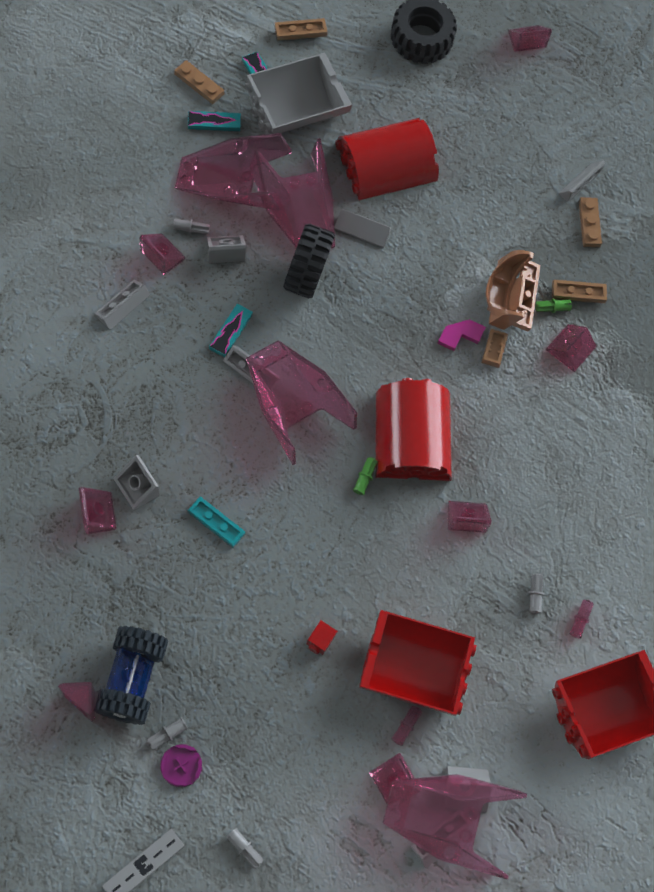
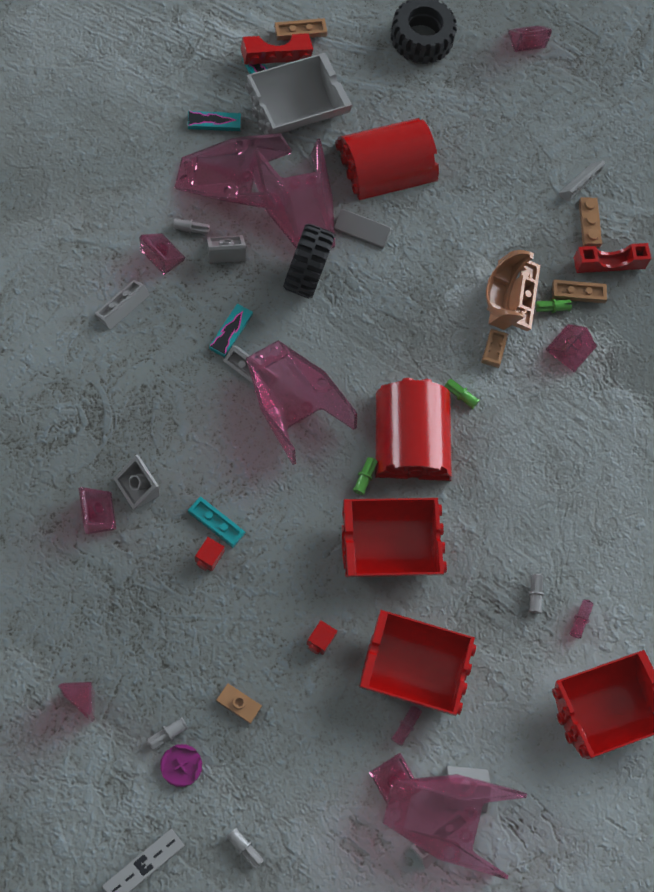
black plate [94,626,168,725] -> none
medium nougat plate [174,60,224,105] -> none
dark pink tile [437,319,486,351] -> none
clear pink slope [448,501,492,533] -> none
none -> red brick [195,537,225,572]
none -> medium nougat plate [216,683,262,724]
none -> red arch [240,33,313,65]
none -> red cylinder [342,498,447,577]
none -> bright green axle [444,379,480,409]
none -> red arch [573,243,652,273]

